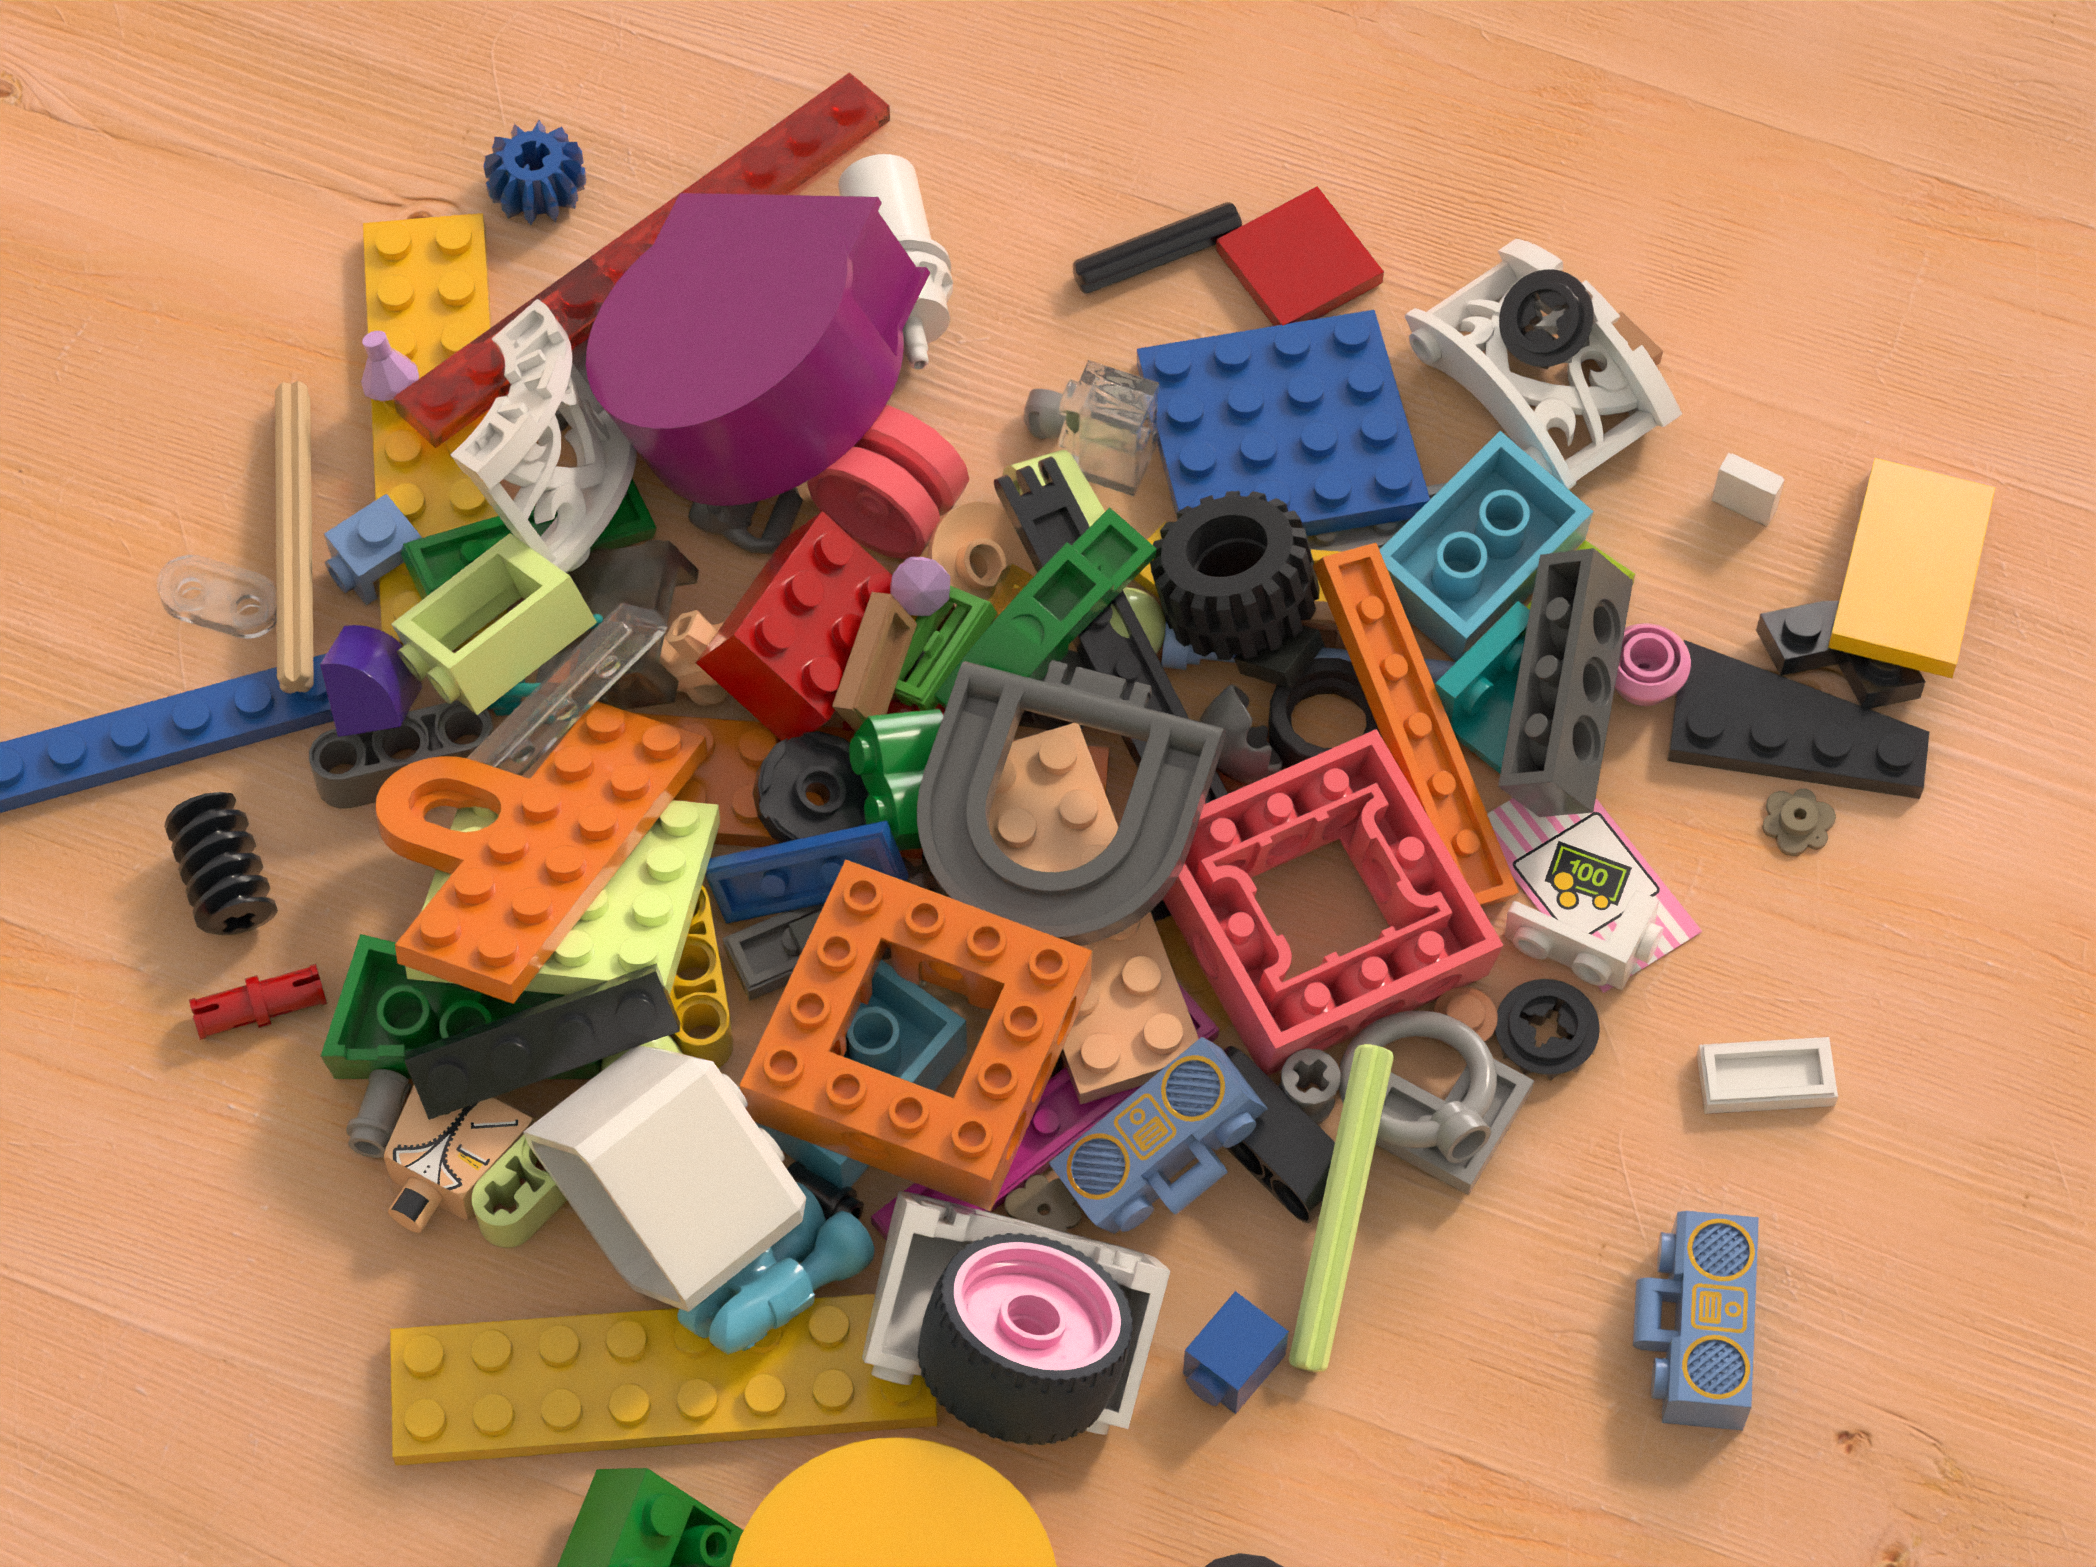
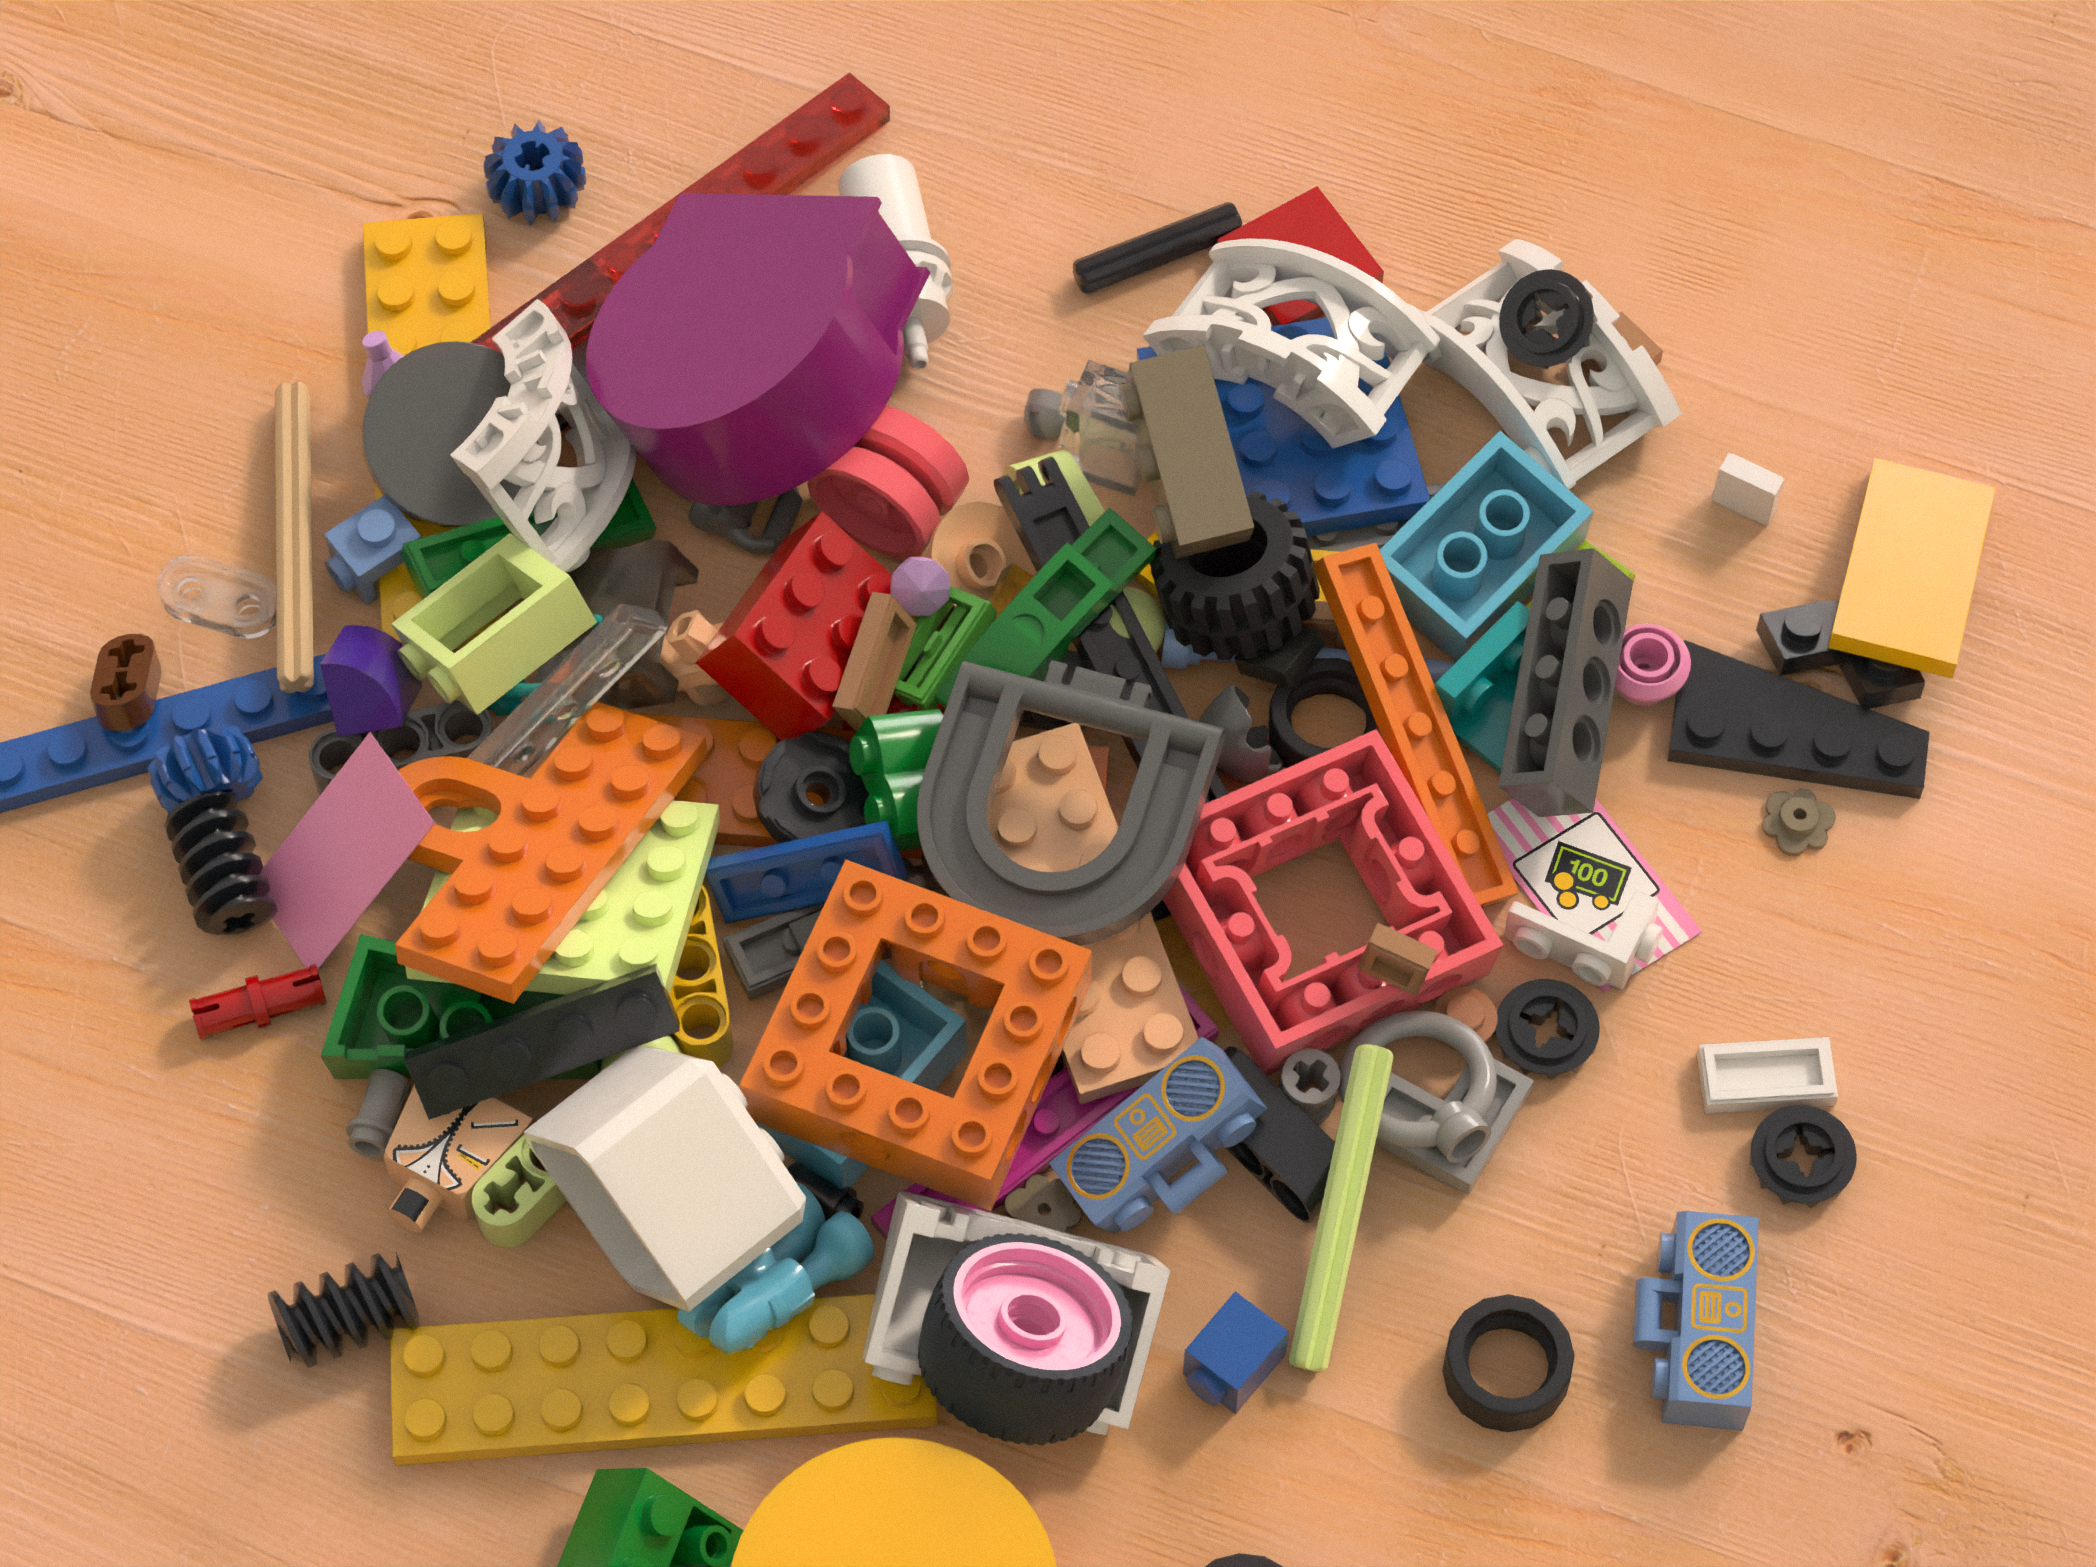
none -> reddish brown beam [90,634,162,731]
none -> blue gear [147,723,263,814]
none -> bright pink sticker [259,732,435,969]
none -> black piece [268,1252,419,1368]
none -> dark grey tile [362,341,538,528]
none -> dark tan wedge [1119,344,1254,559]
none -> white fence [1143,238,1440,448]
none -> medium nougat tile [1357,922,1438,995]
none -> black tyre [1442,1294,1575,1432]
none -> black gear [1749,1105,1857,1209]

